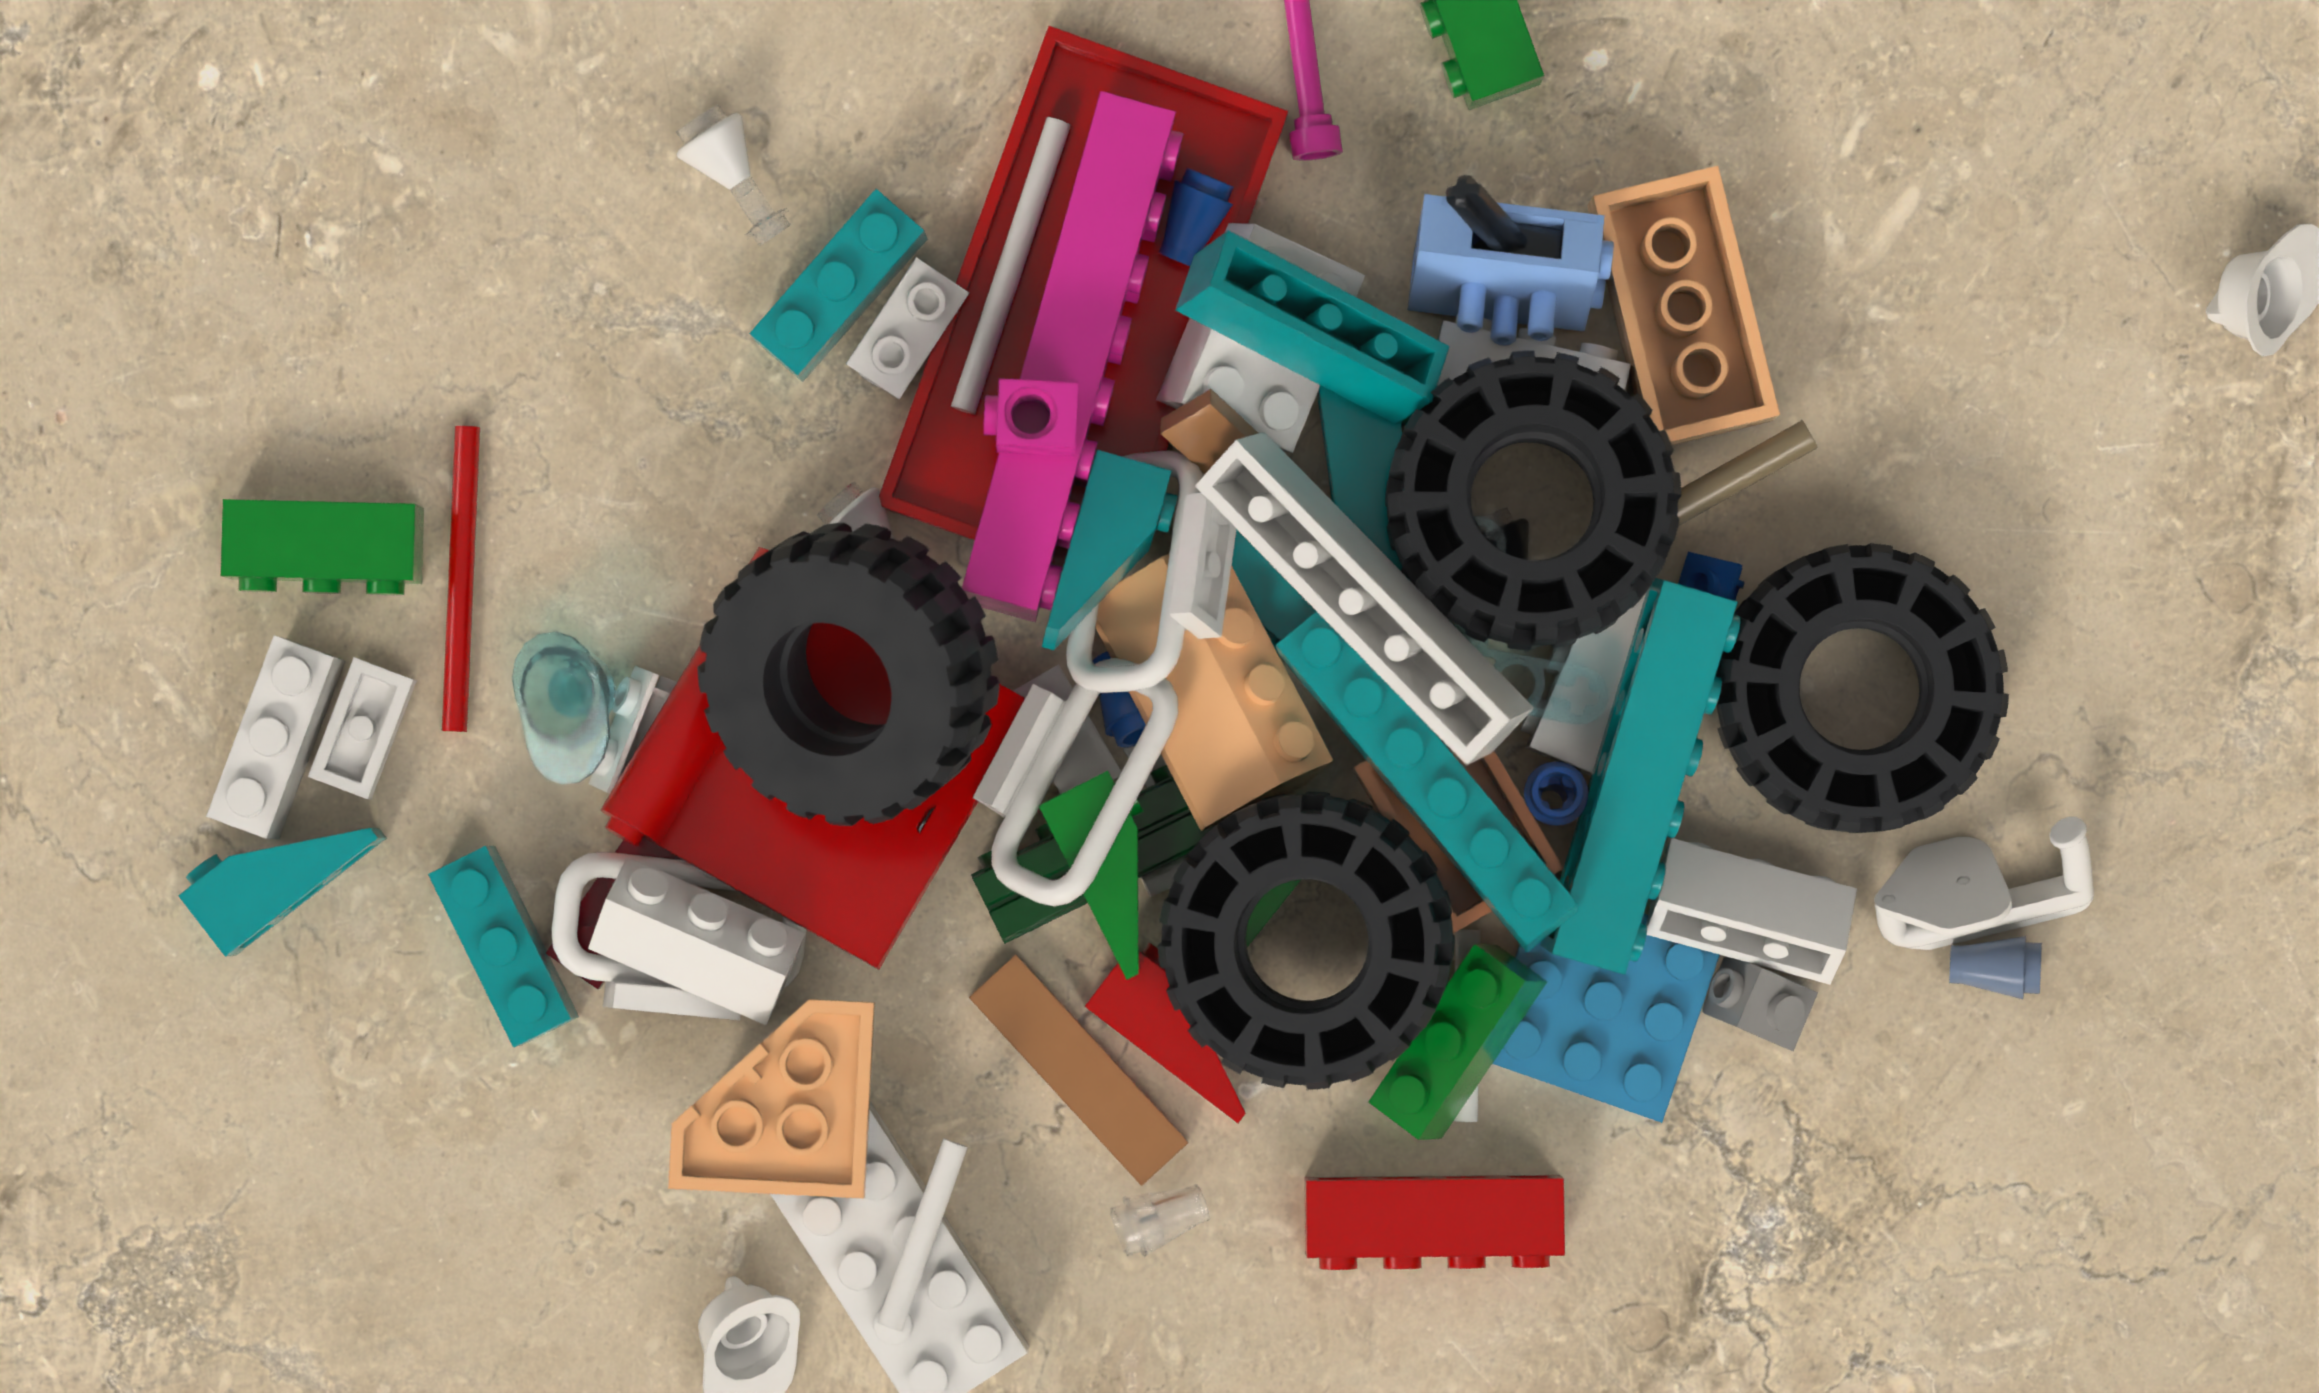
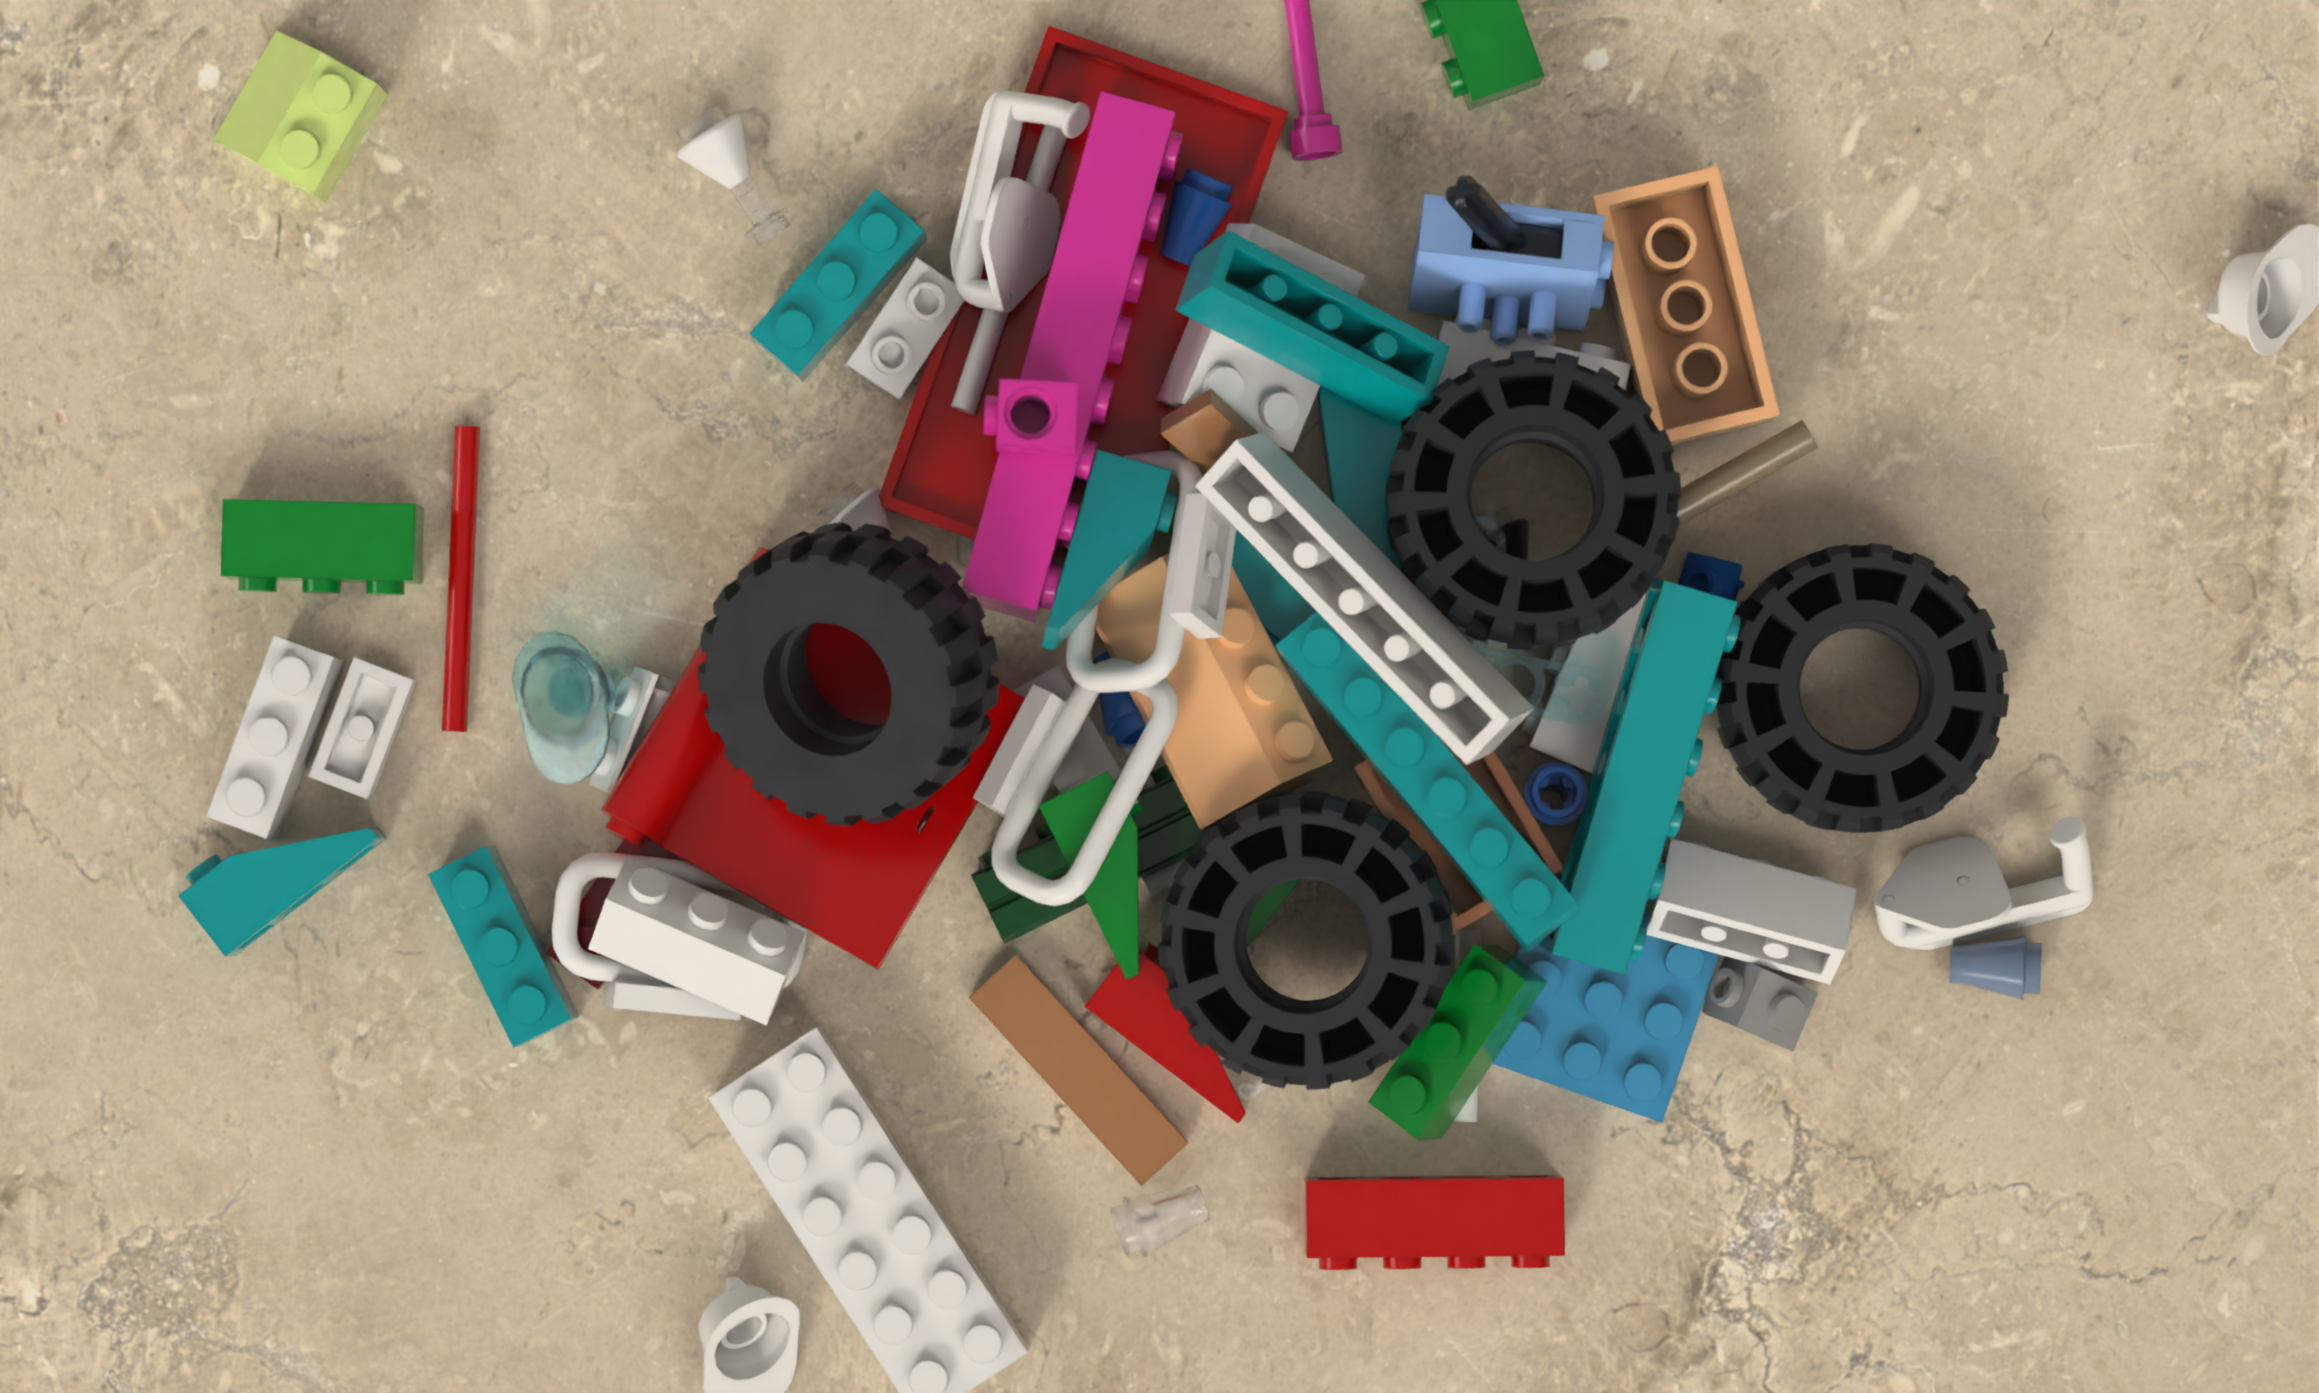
light nougat plate [668,999,875,1199] -> none
white bar [878,1139,968,1332] -> none
none -> yellowish green slope [213,30,388,204]
none -> white piece [950,90,1090,312]

